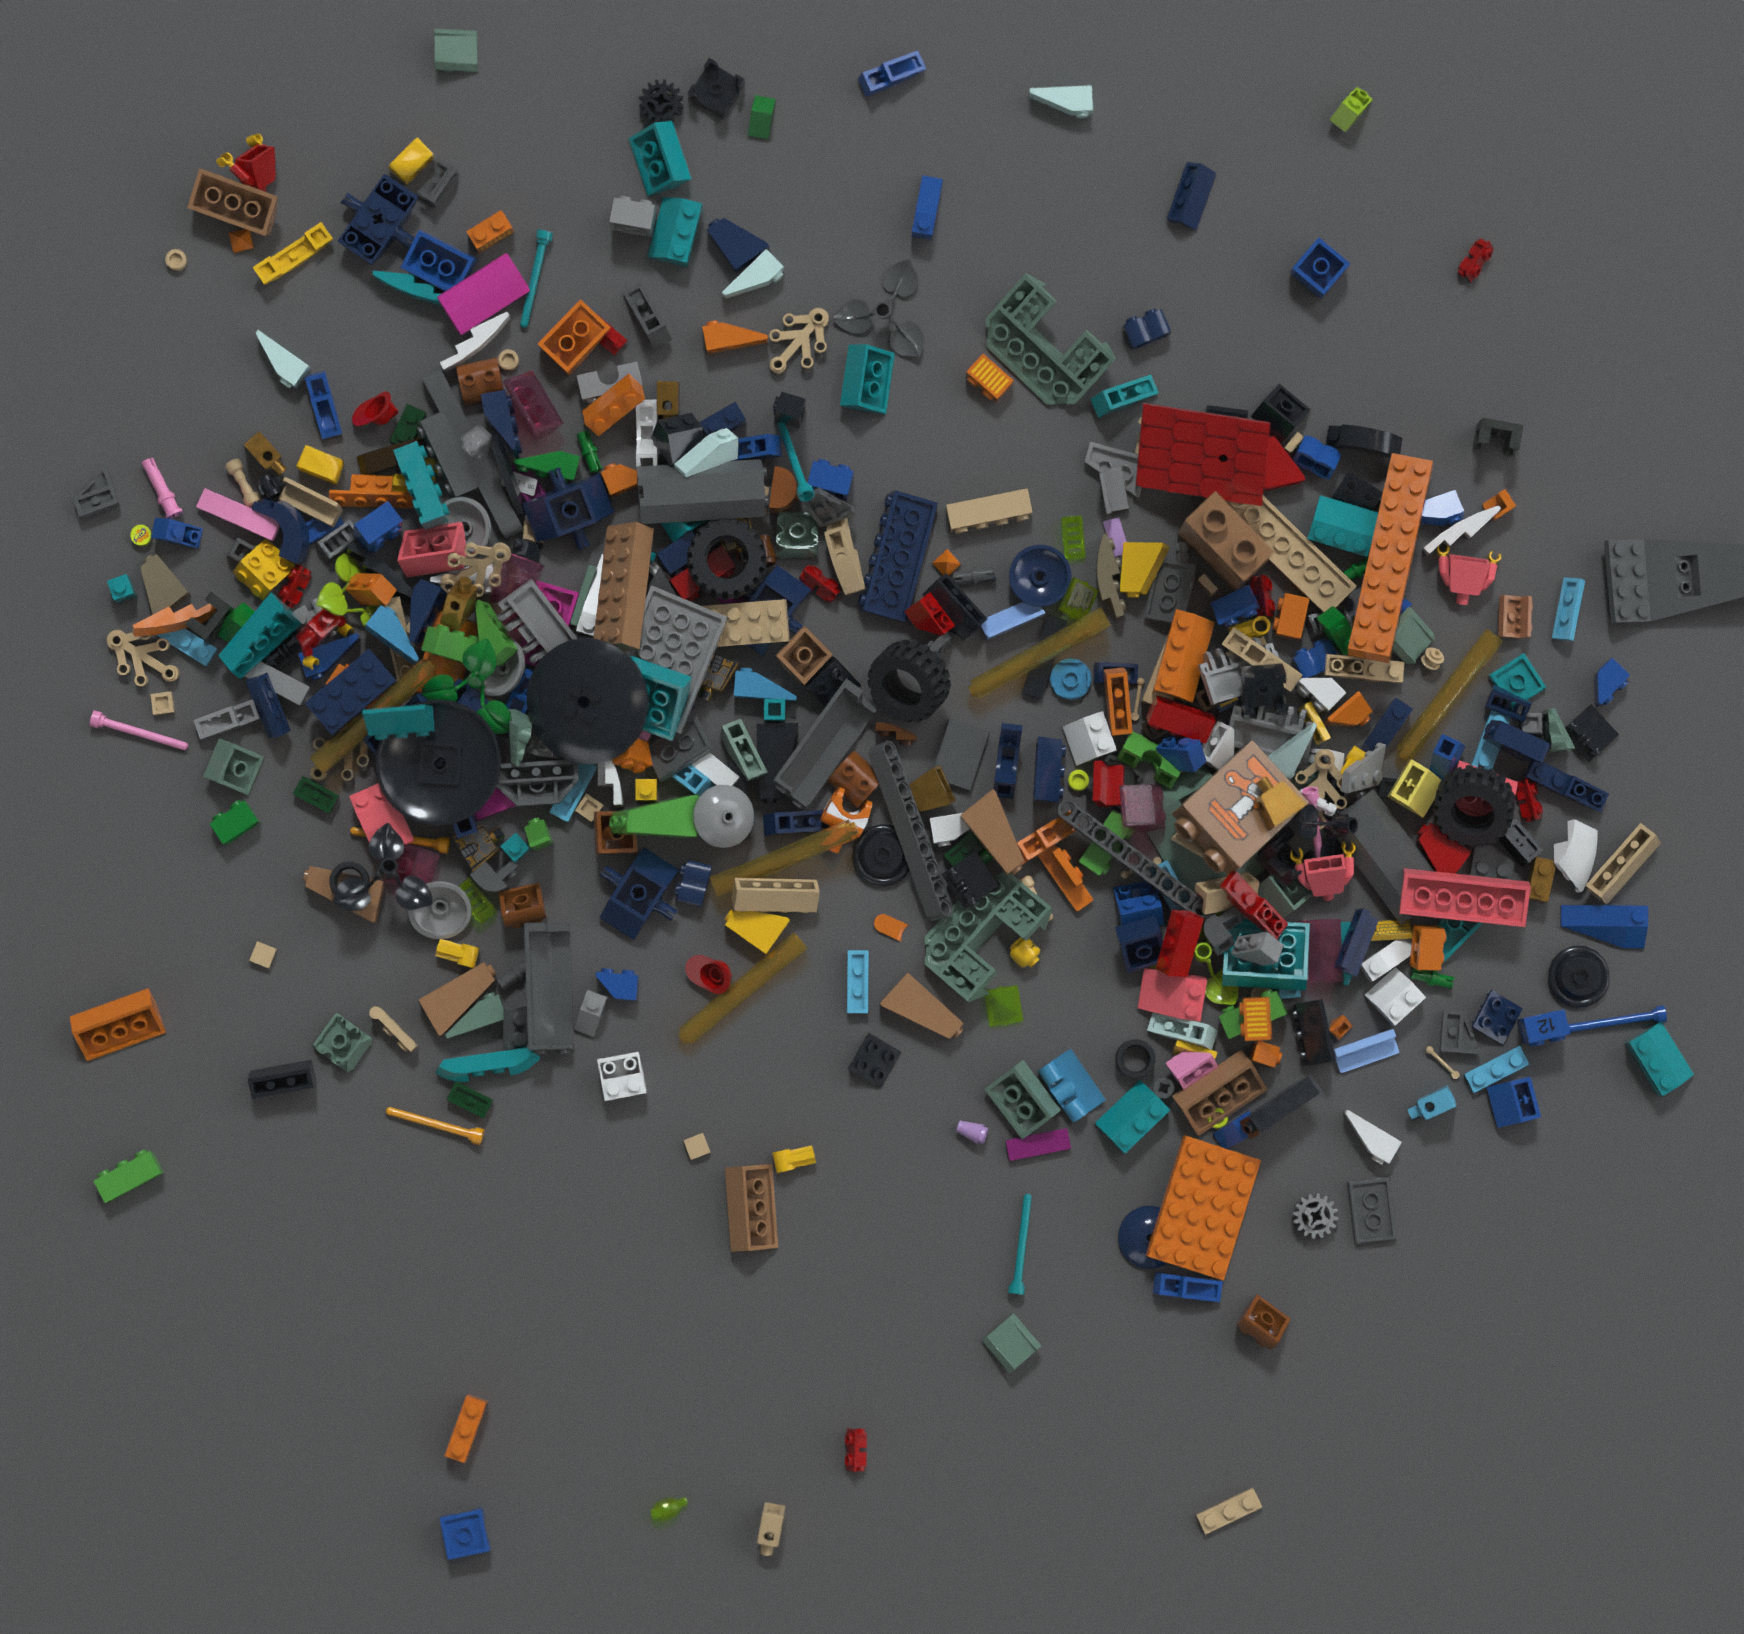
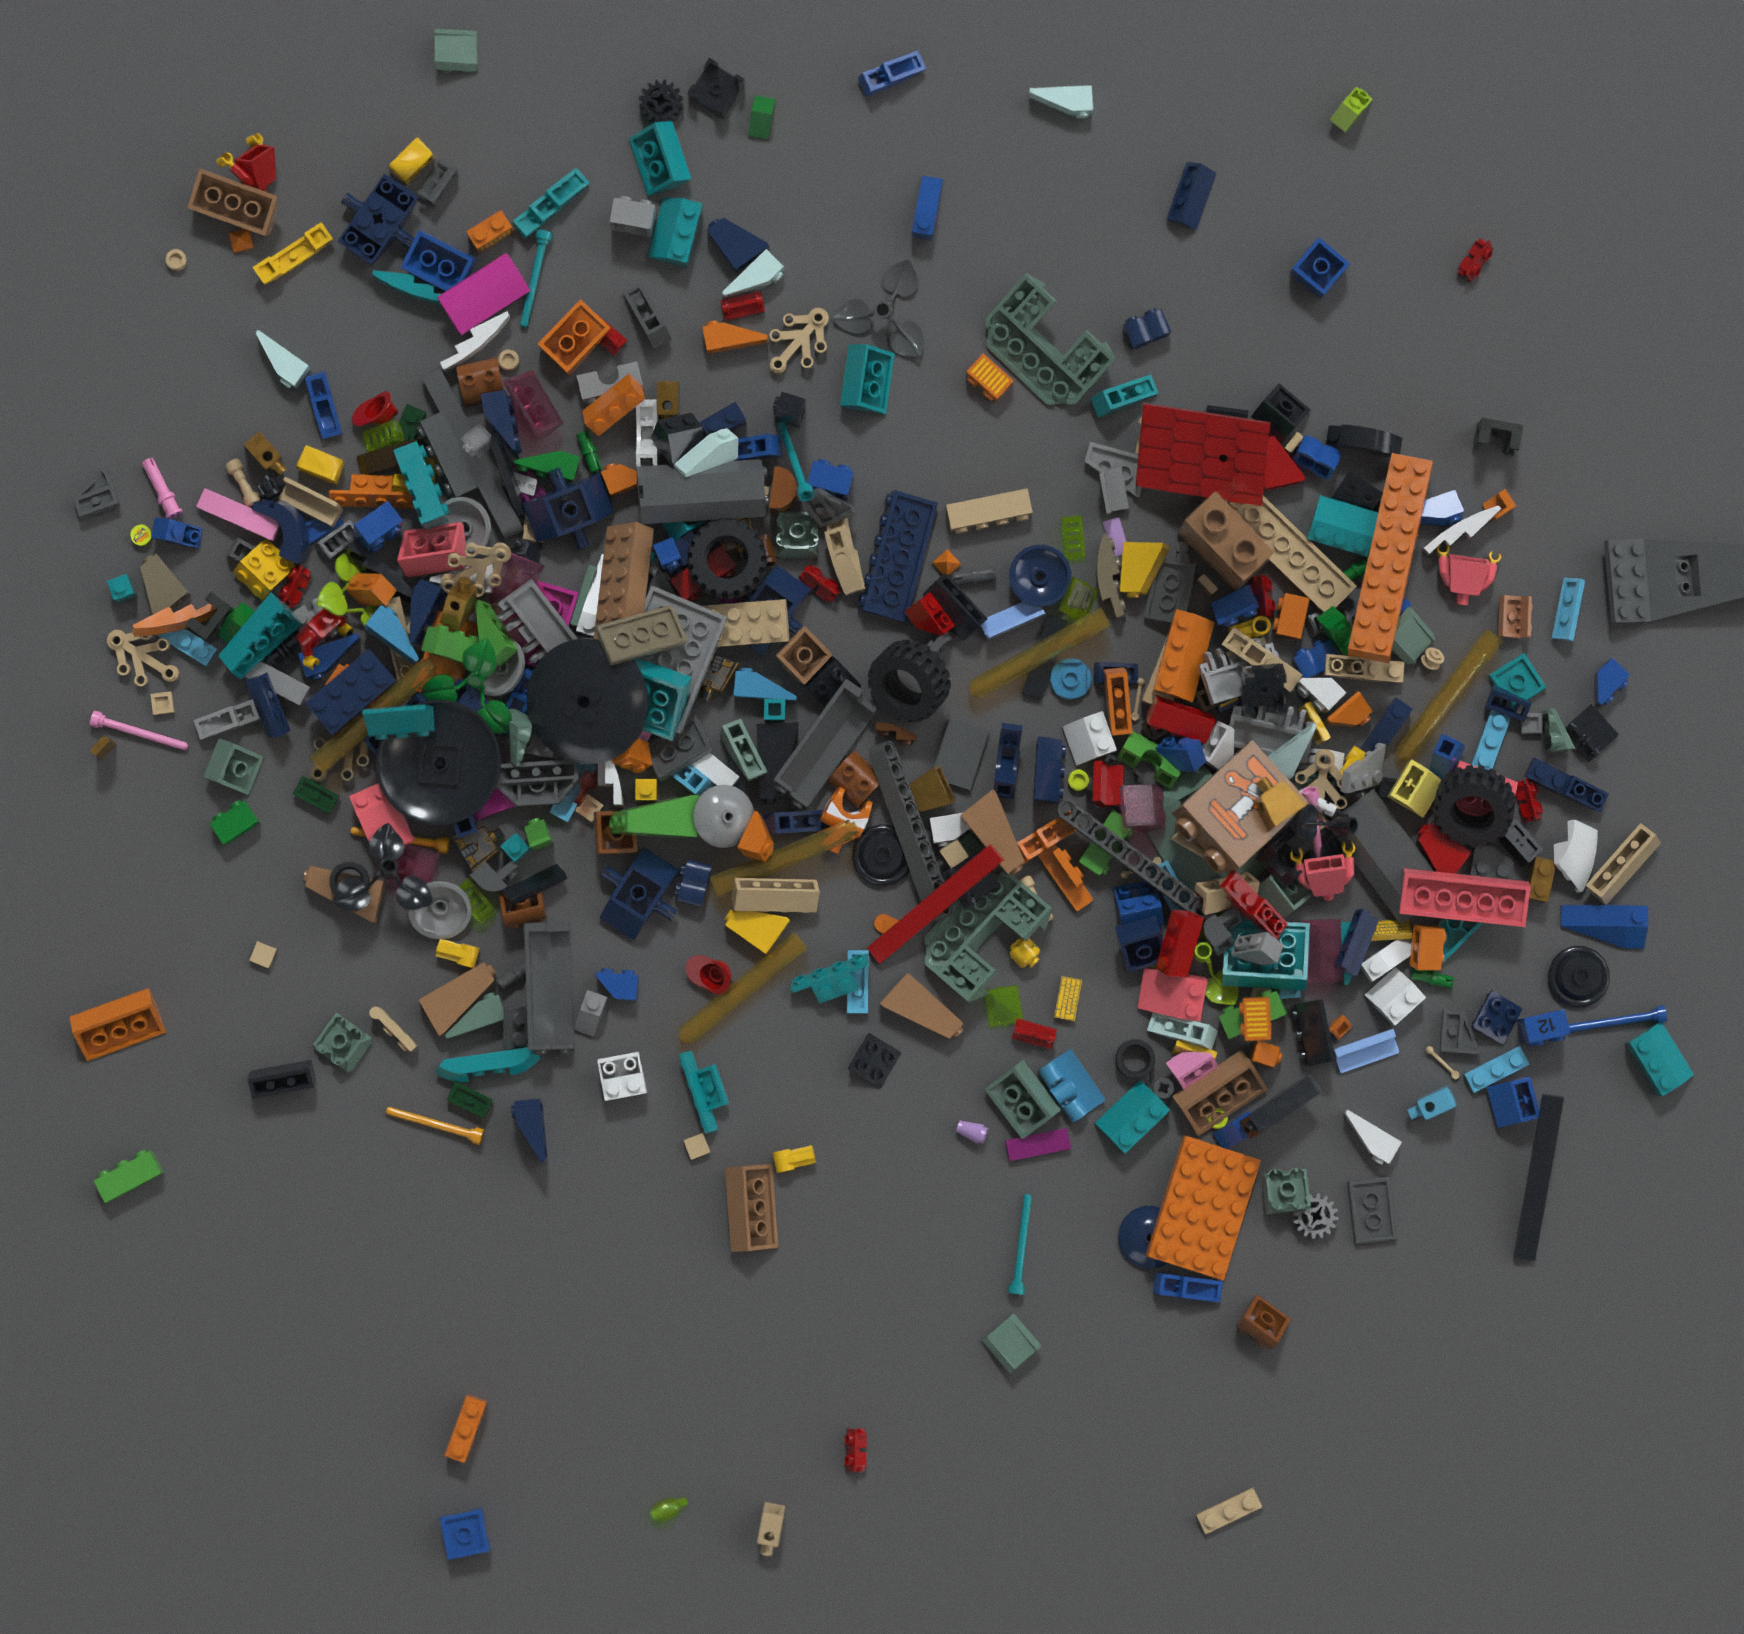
dark blue slope [1482,720,1551,763] -> none
none -> pearl gold tile [90,736,116,759]
none -> clear neon green slope [362,420,405,452]
none -> black tile [502,864,567,905]
none -> dark blue slope [511,1099,548,1162]
none -> teal slope [512,168,590,239]
none -> clear red plate [574,770,598,807]
none -> dark tan tile [595,605,688,666]
none -> blue slope [653,537,683,572]
none -> teal bracket [679,1051,729,1134]
none -> red hinge [720,291,765,321]
none -> orange slope [737,811,774,862]
none -> teal bracket [790,953,870,1004]
none -> red tile [867,844,1004,964]
none -> tan tile [940,839,969,868]
none -> red hinge [1011,1018,1057,1050]
none -> yellow tile [1054,976,1082,1021]
none -> sand green slope [1261,1168,1311,1214]
none -> black tile [1513,1093,1564,1261]

